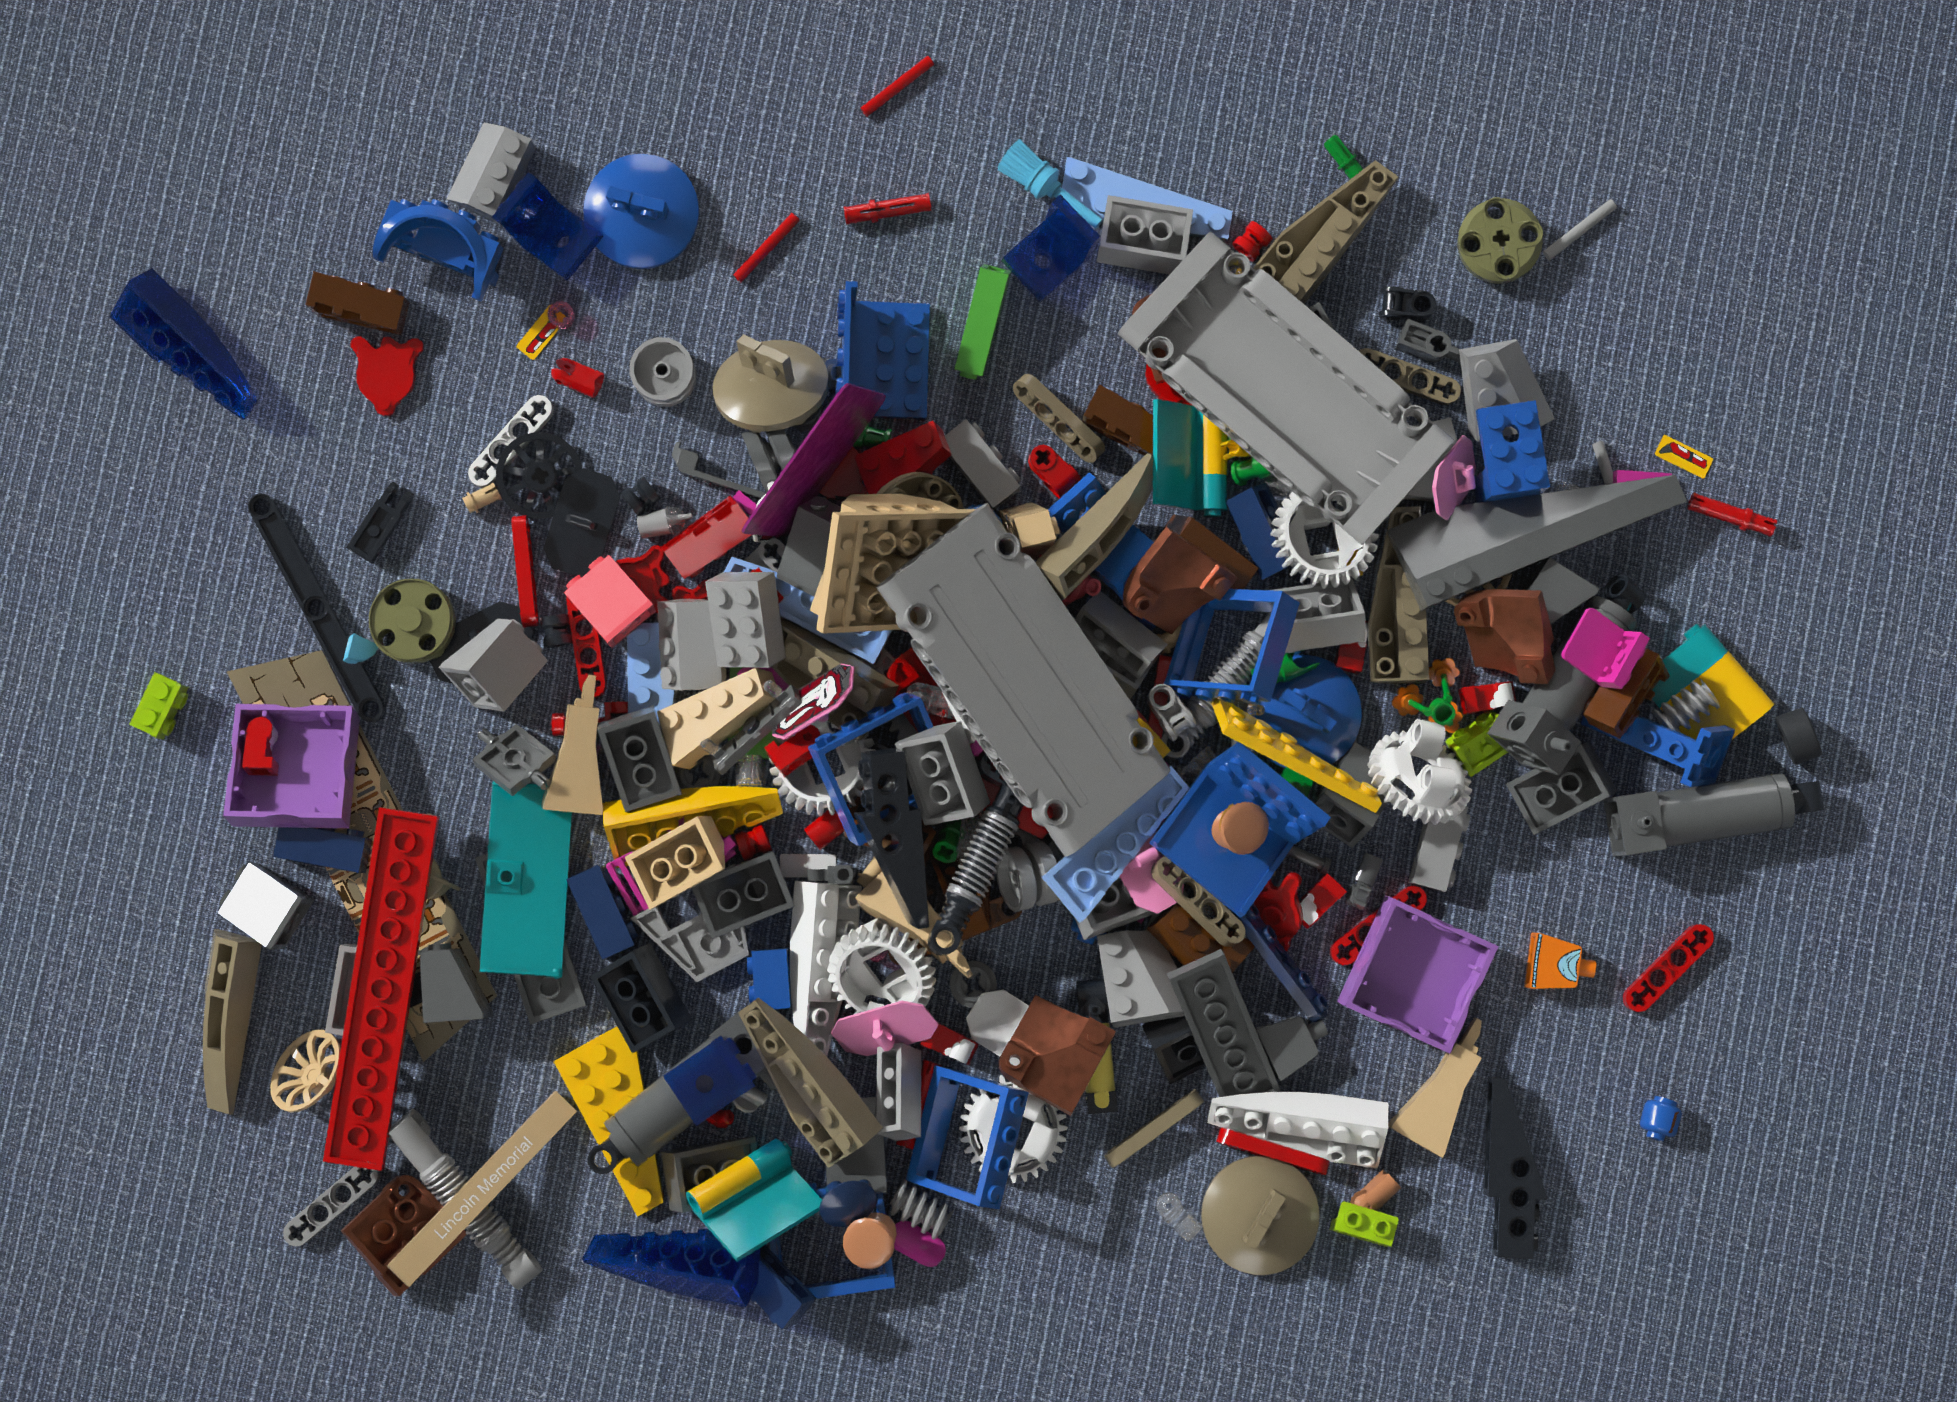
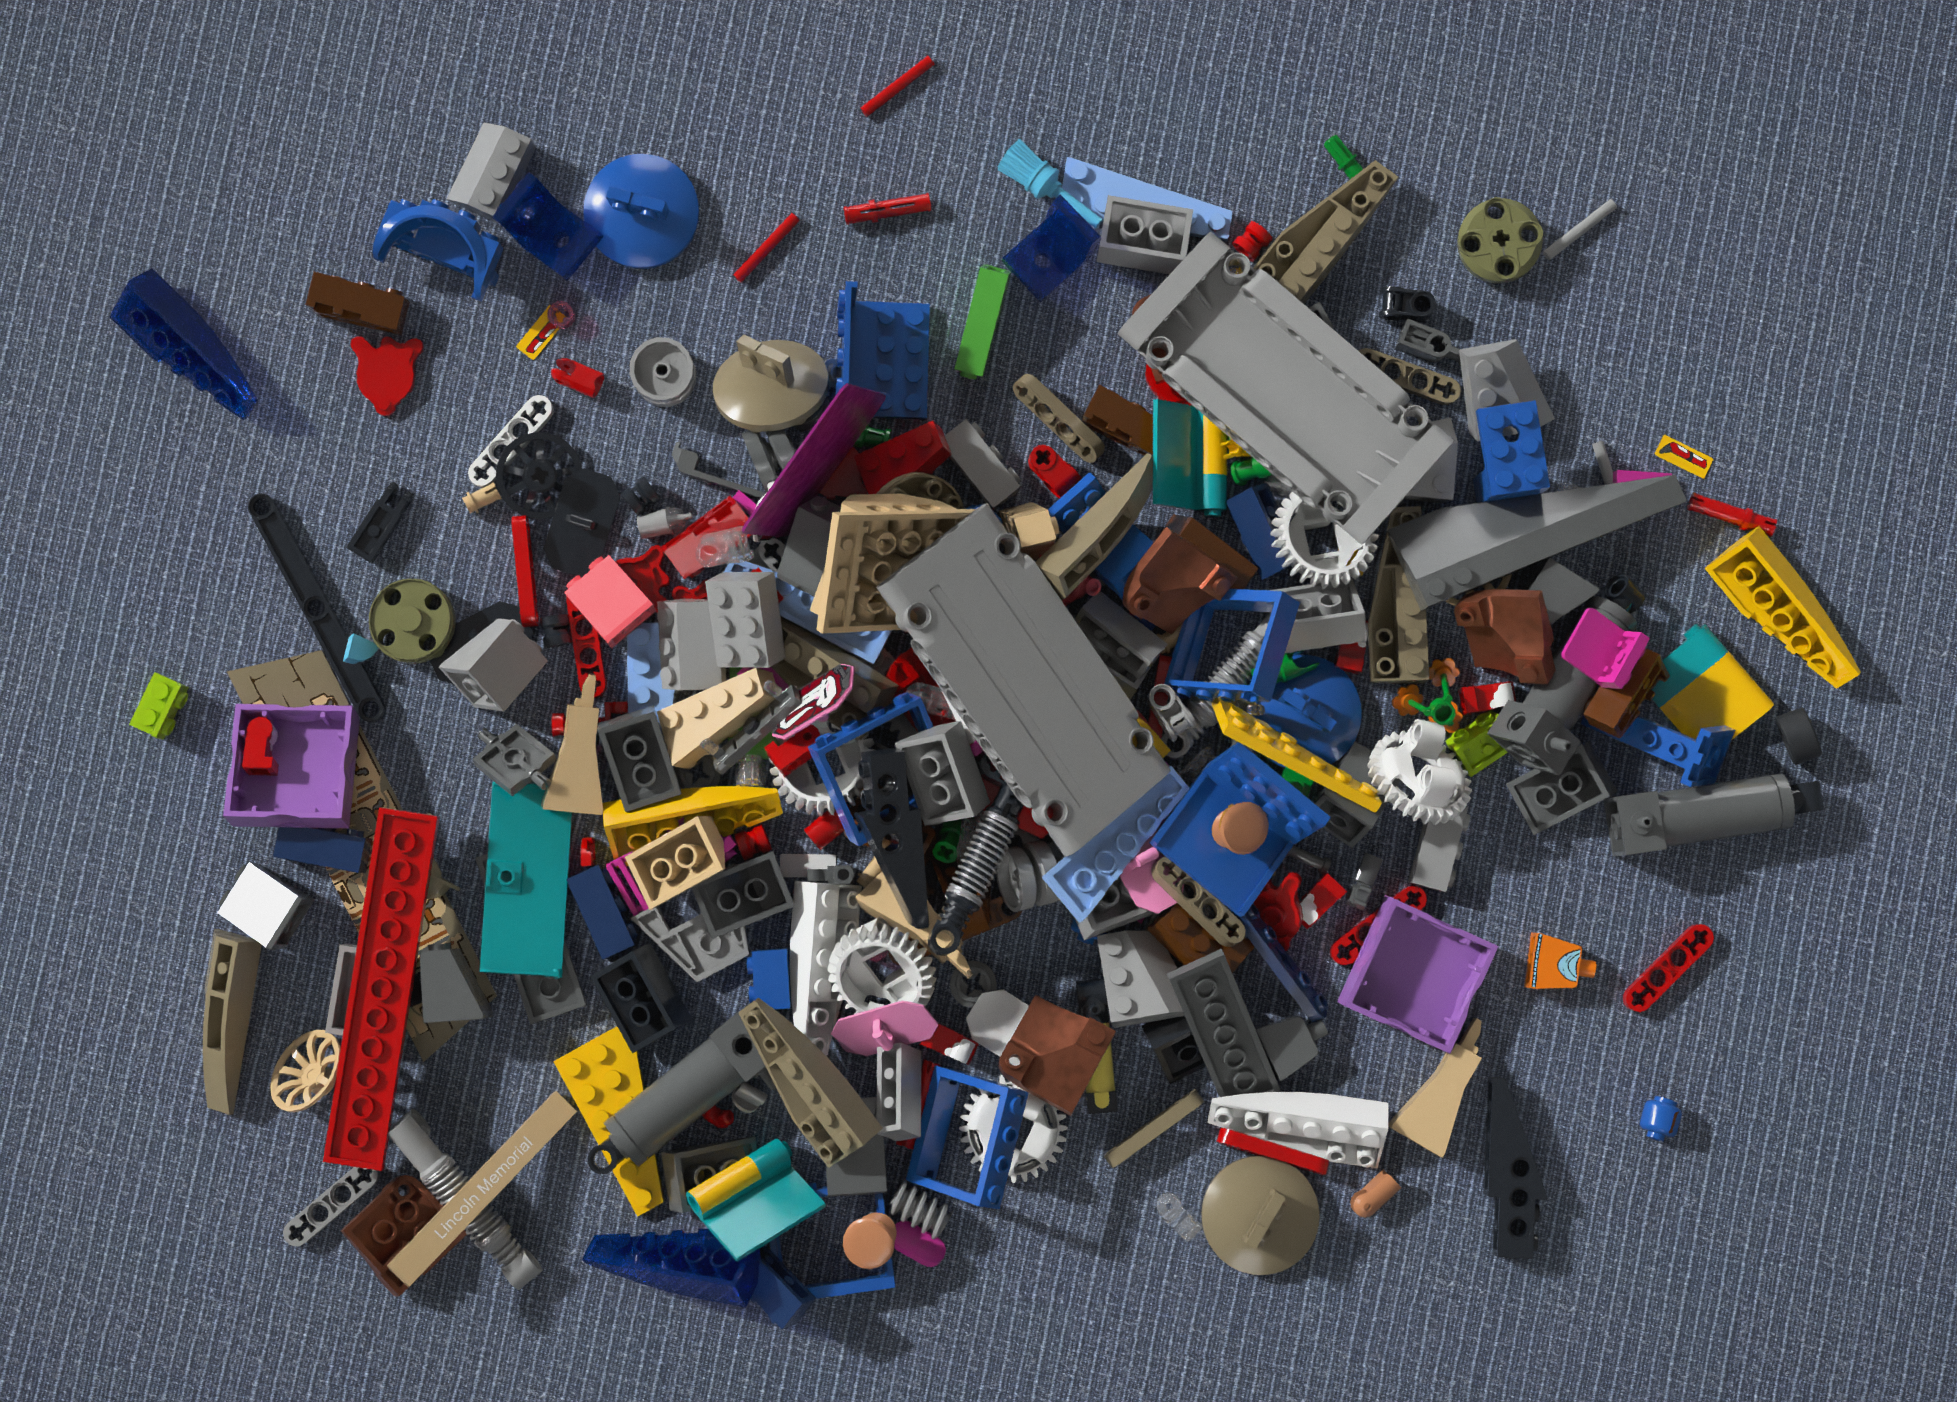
clear blue bracket [663,1035,757,1126] -> none
dark blue dish [820,1179,877,1227] -> none
lime bracket [1329,1201,1399,1247] -> none
bright pink shield [1432,435,1476,520] -> none
light grey piece [1651,679,1720,733] -> none
none -> red tile [581,837,596,867]
none -> clear piece [695,526,755,567]
none -> yellow wedge [1705,526,1861,689]

